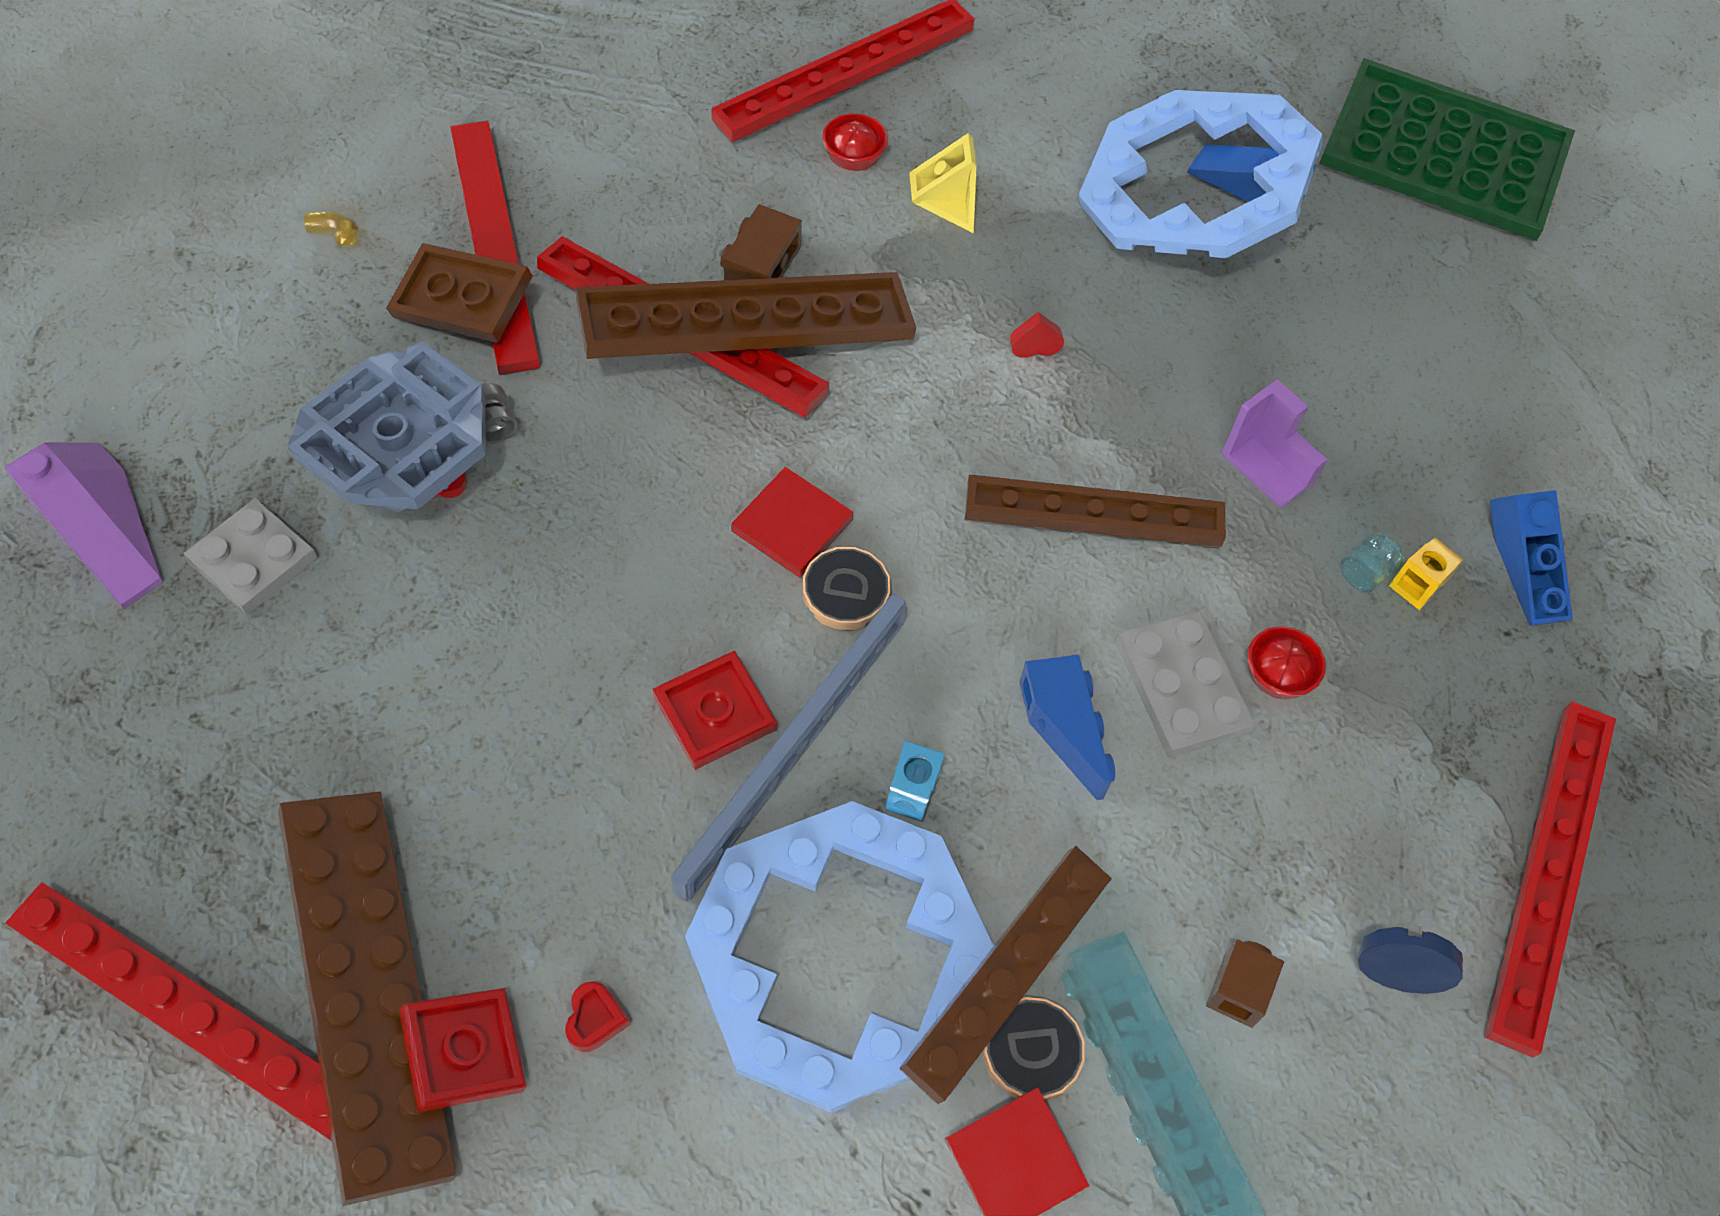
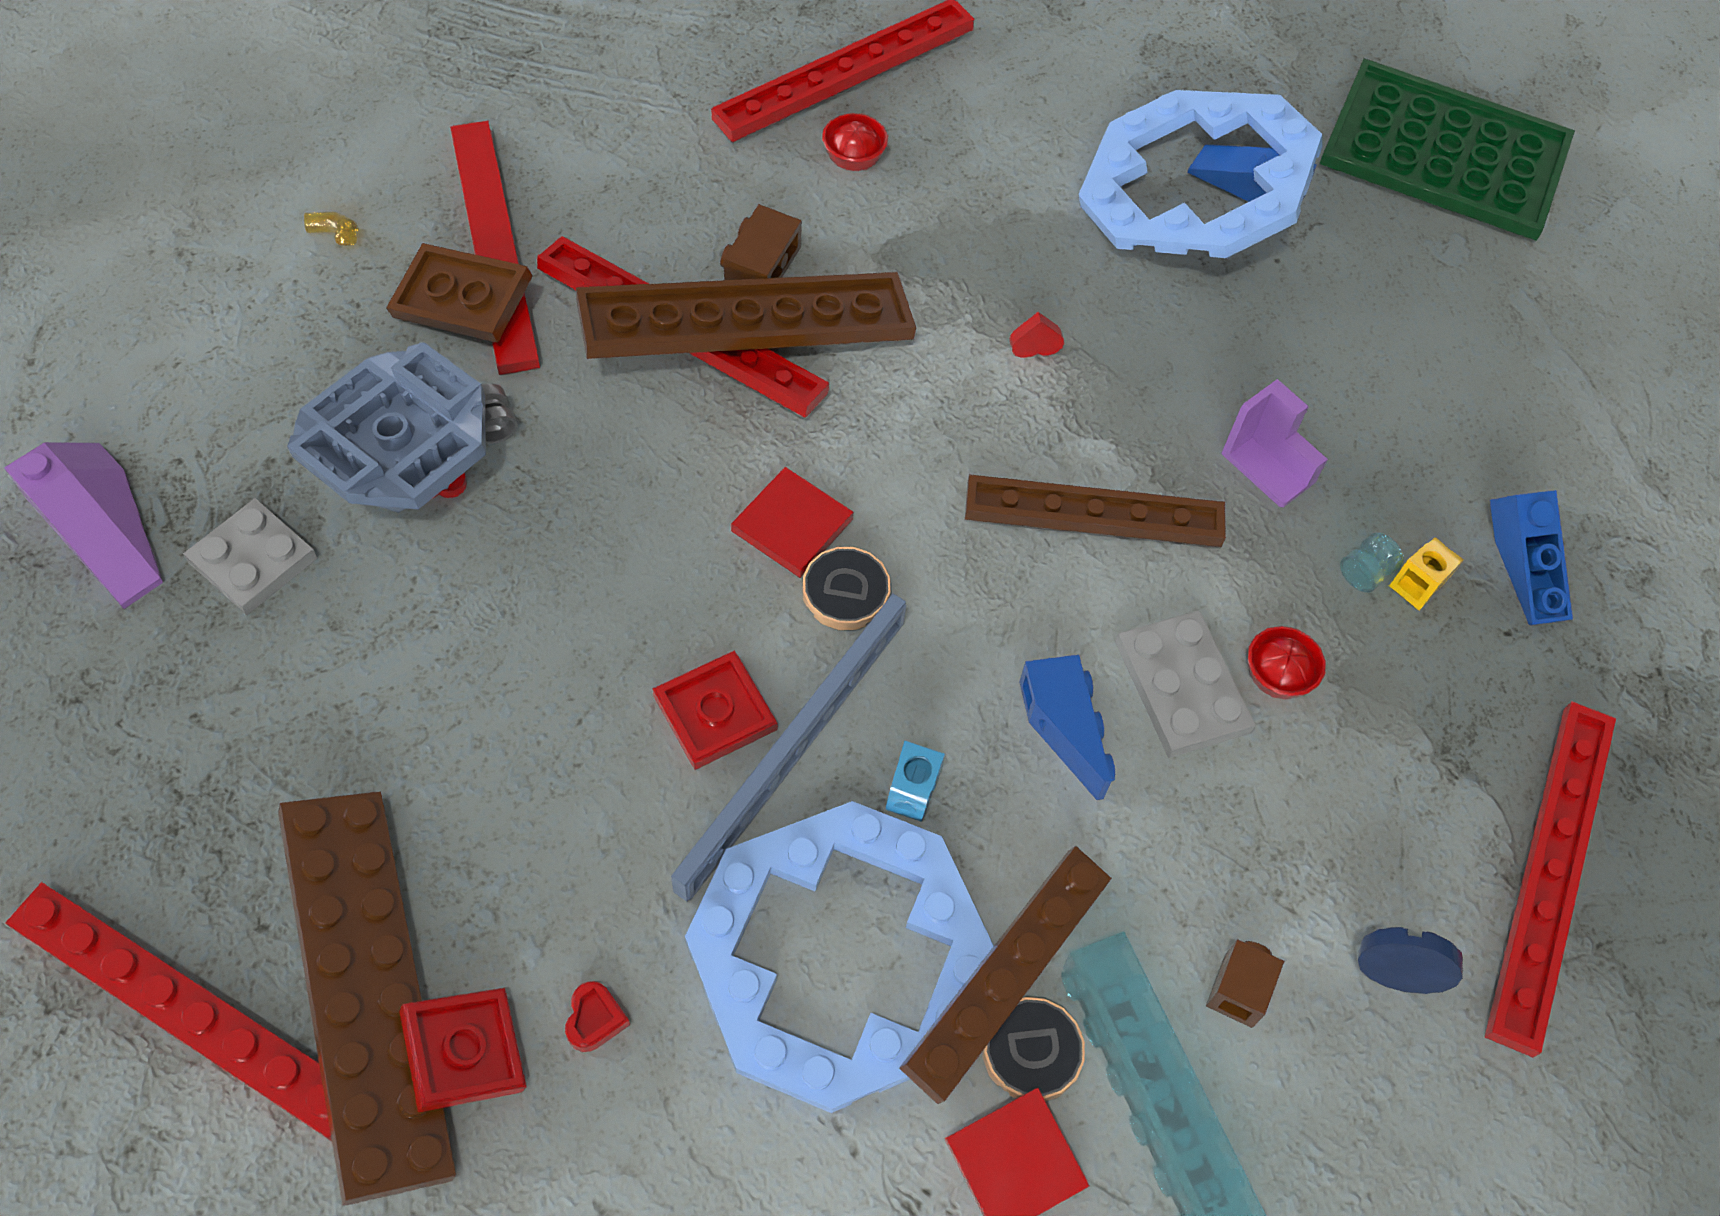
light yellow slope [909,133,977,234] -> none

